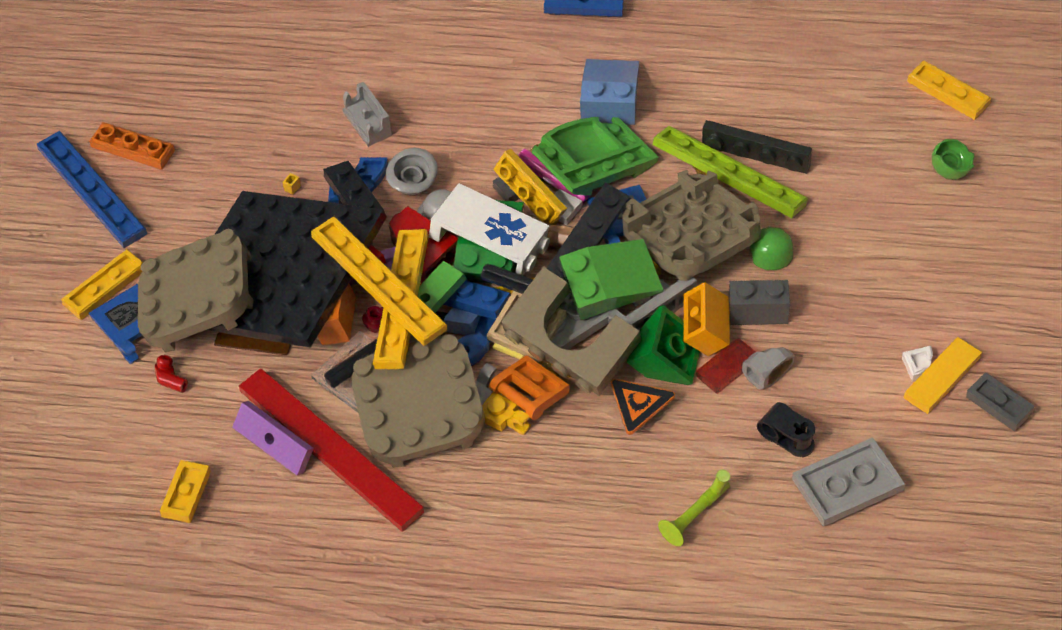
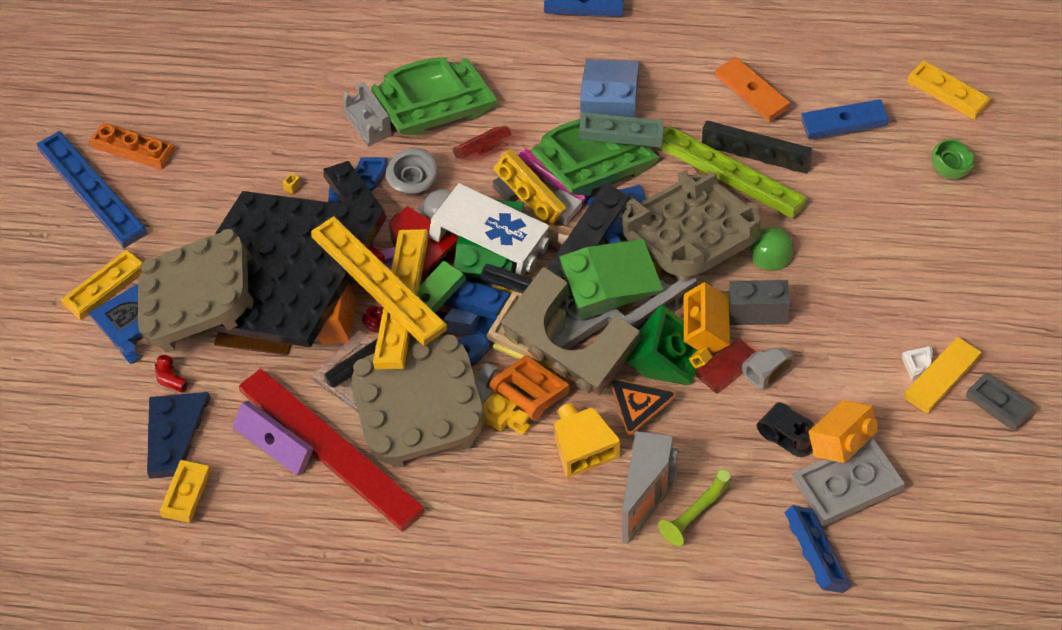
none -> dark blue wing [147,392,210,479]
none -> bright green slope [371,57,497,135]
none -> clear red plate [452,125,512,158]
none -> yellow torso [554,403,620,478]
none -> sand green plate [579,112,663,147]
none -> light grey slope [622,431,678,544]
none -> yellow piece [689,348,712,368]
none -> orange tile [715,57,790,122]
none -> blue plate [784,505,851,593]
none -> blue tile [801,99,889,139]
none -> light orange brick [809,400,878,463]

